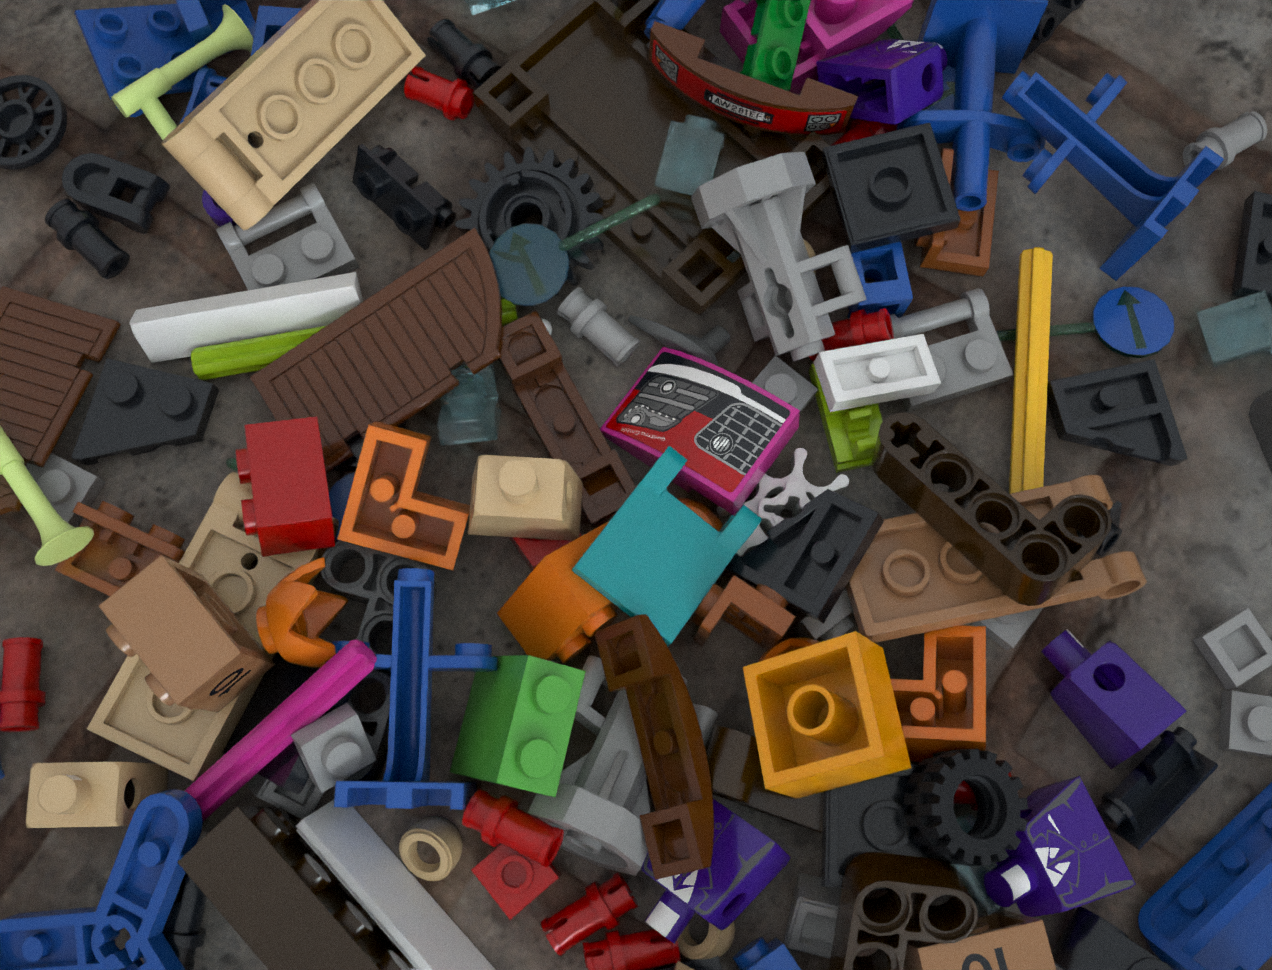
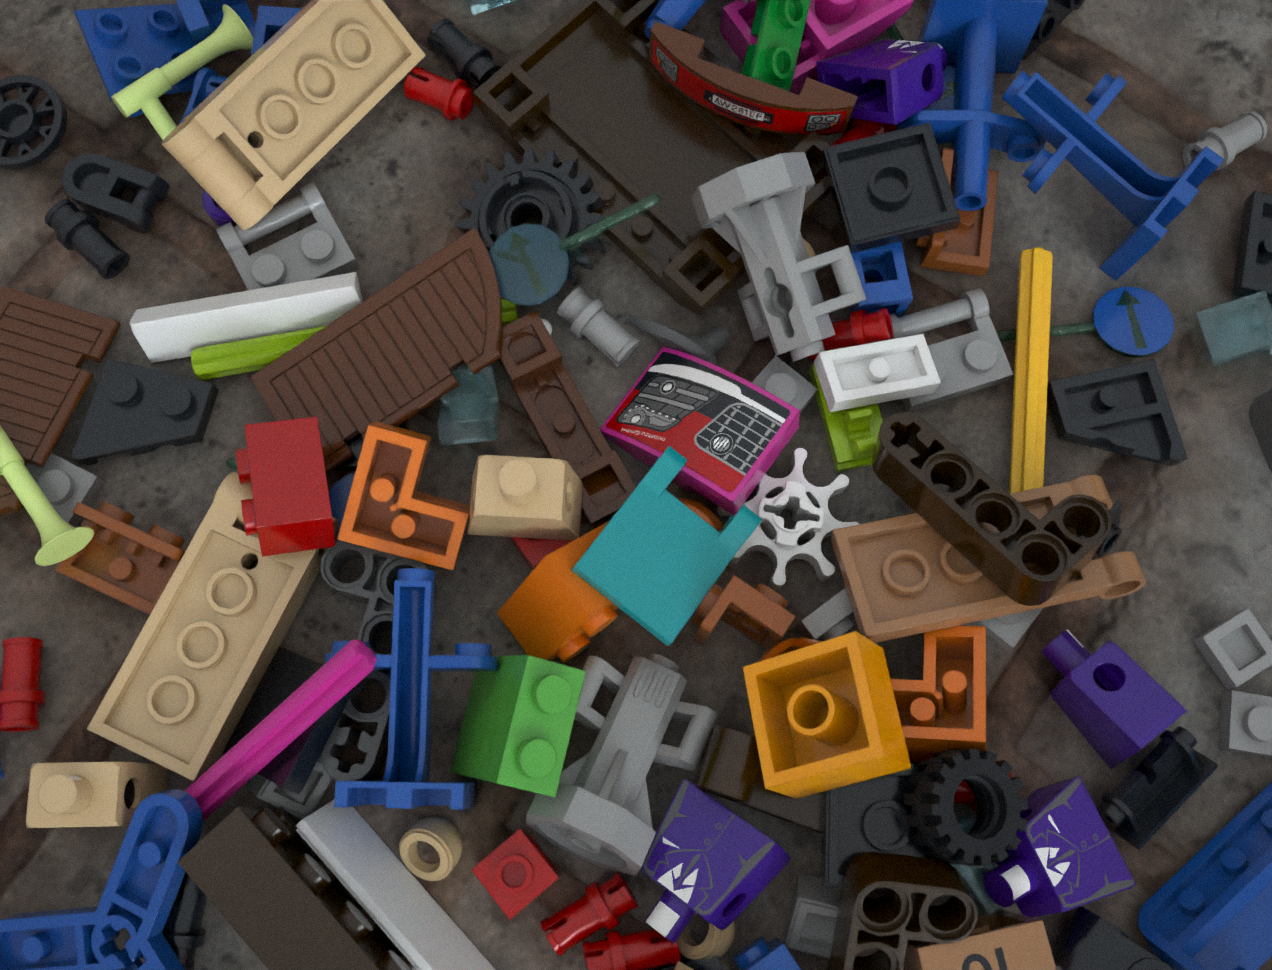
medium nougat brick [99,555,275,712] -> none
orange piece [256,557,348,667] -> none
light grey plate [291,703,376,793] -> none
black hinge [352,144,456,250] -> none
red pin [462,789,564,867] -> none
reddish brown slope [594,614,714,880] -> none
clear light blue bracket [654,115,726,196] -> none
black wing [726,489,884,624] -> none

